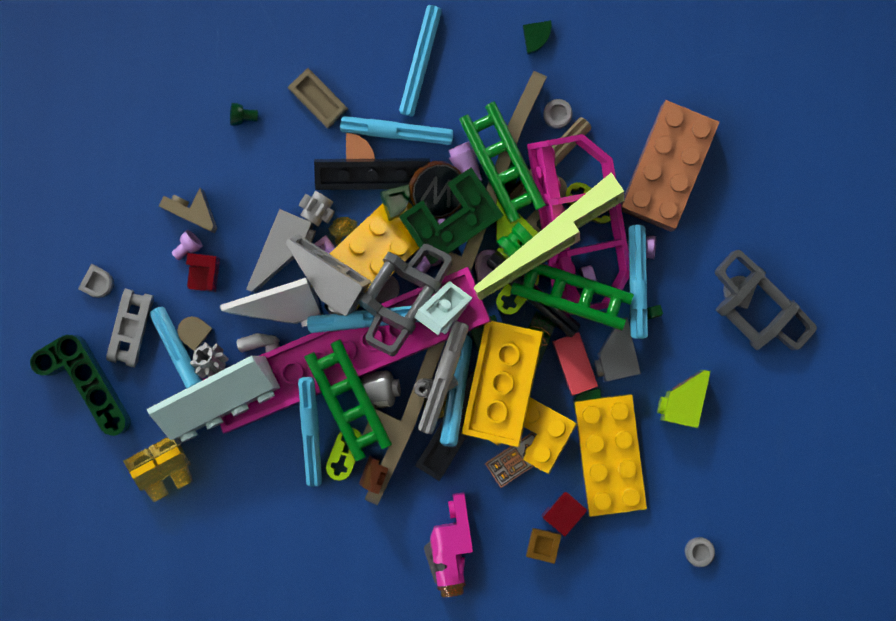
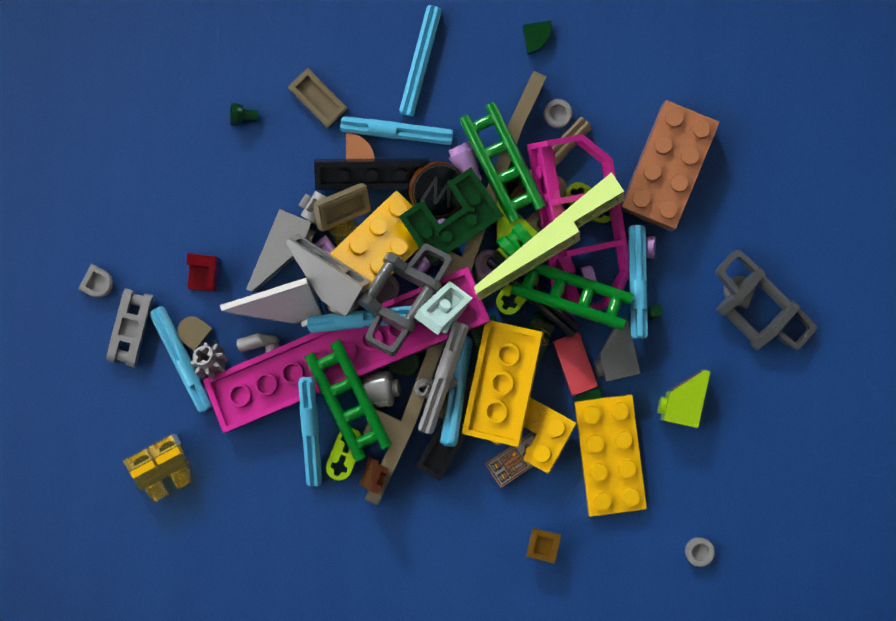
dark green beam [30,335,131,436] -> none
light aqua slope [147,356,280,443] -> none
dark tan slope [159,188,217,233] -> none
lavender piece [172,230,203,260] -> none
dark green tile [380,185,410,221] -> none
dark pink plate [424,492,473,597] -> none
dark red panel [541,492,587,536] -> none
none -> dark tan tile [313,183,371,232]
none -> dark green tile [388,353,420,376]

